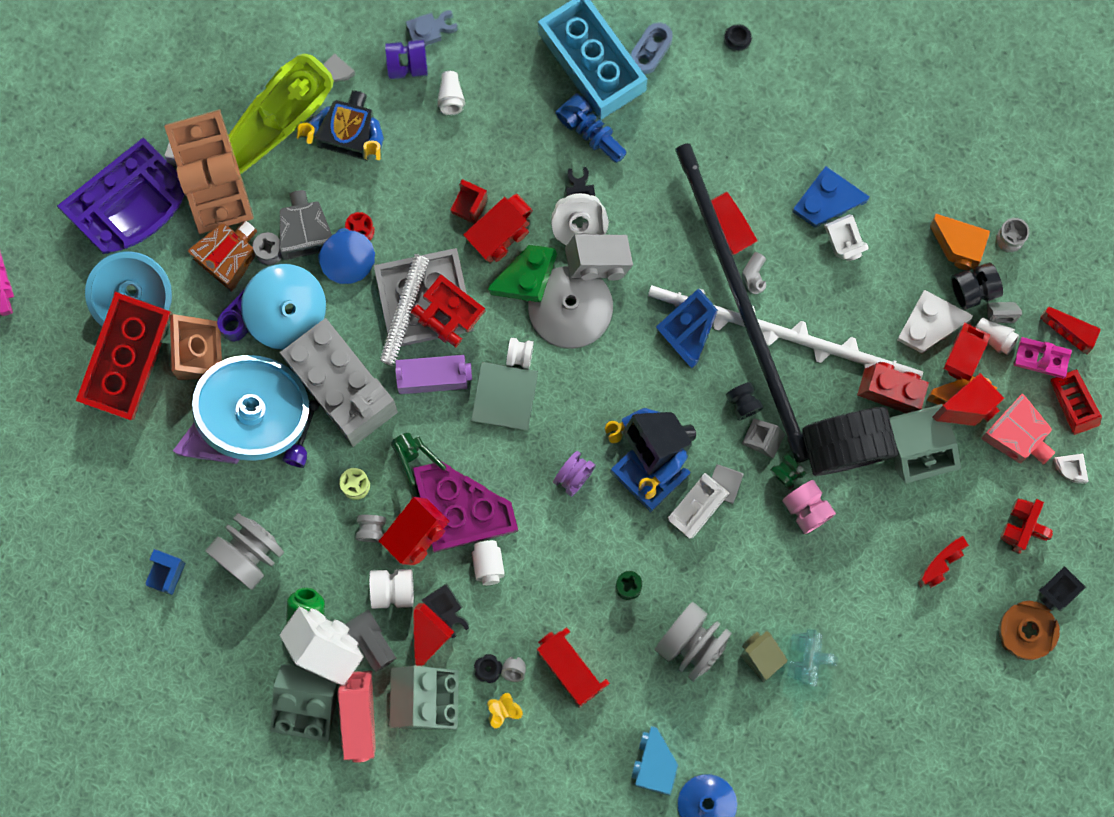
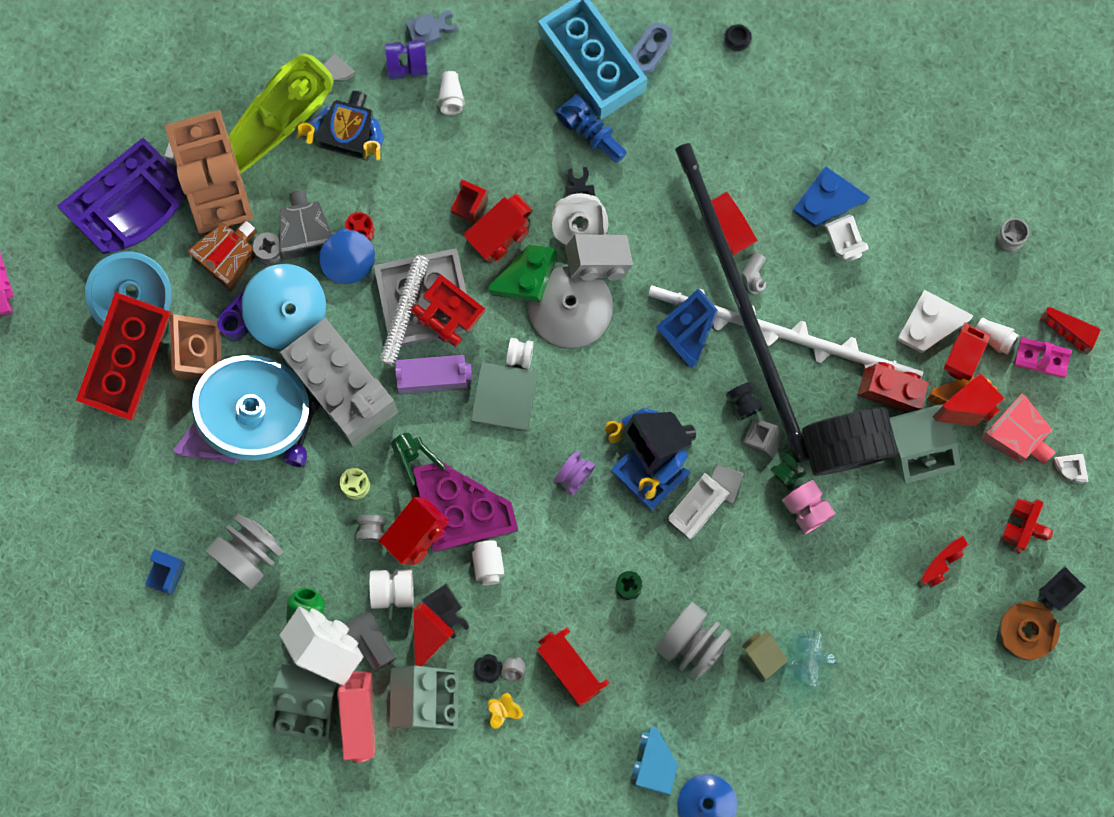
orange slope [930,214,990,270] -> none
black wheel [951,262,1003,310] -> none
light grey slope [987,302,1022,323] -> none
red slope [1050,369,1102,435] -> none

